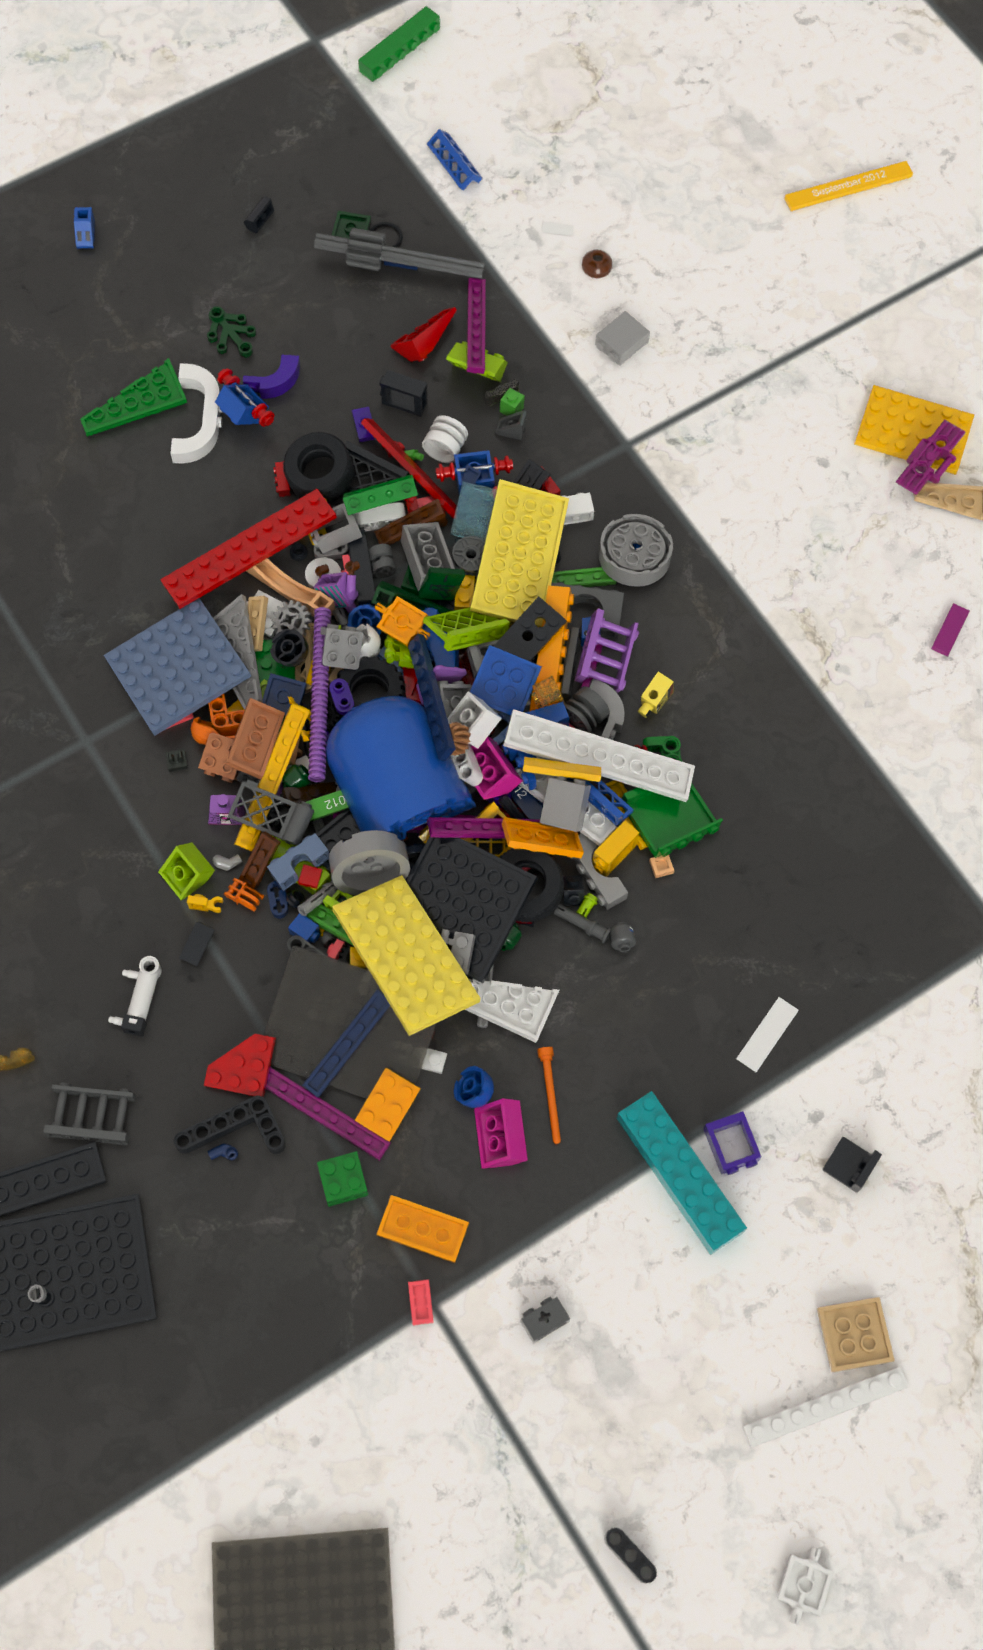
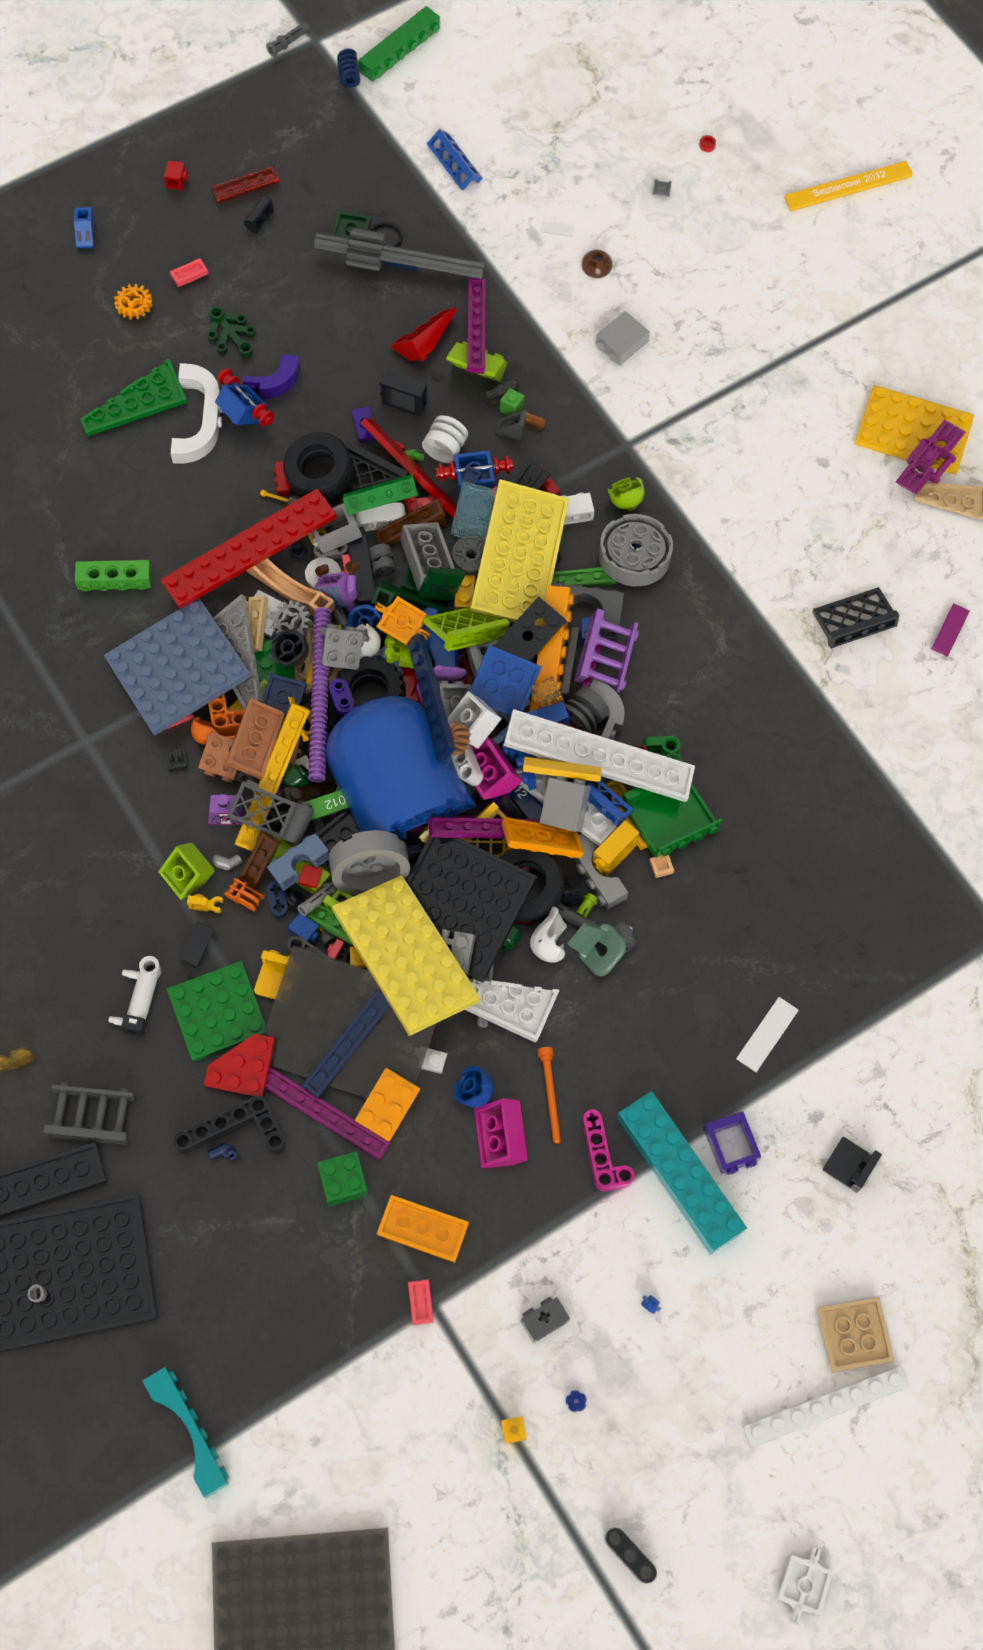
light yellow torso [638,672,674,718] -> none
none -> bright green brick [75,560,152,591]
none -> light orange gear [114,284,153,320]
none -> teal arch [142,1367,230,1498]
none -> red brick [164,161,188,190]
none -> green plate [167,961,269,1062]
none -> coral plate [170,258,209,287]
none -> clear red plate [211,166,280,203]
none -> yellow bracket [254,950,303,1003]
none -> yellow hinge [260,490,301,505]
none -> dark grey pin [266,21,311,57]
none -> dark blue piece [337,48,360,88]
none -> yellow brick [501,1416,527,1444]
none -> clear orange pin [526,412,547,430]
none -> white piece [530,907,567,963]
none -> clear blue plate [566,1390,587,1412]
none -> sand green piece [567,922,626,976]
none -> dark pink beam [582,1109,634,1192]
none -> lime cylinder [608,477,645,511]
none -> blue plate [641,1295,661,1314]
none -> dark grey bush [653,179,672,196]
none -> red tile [699,135,716,152]
none -> black fence [813,587,900,648]

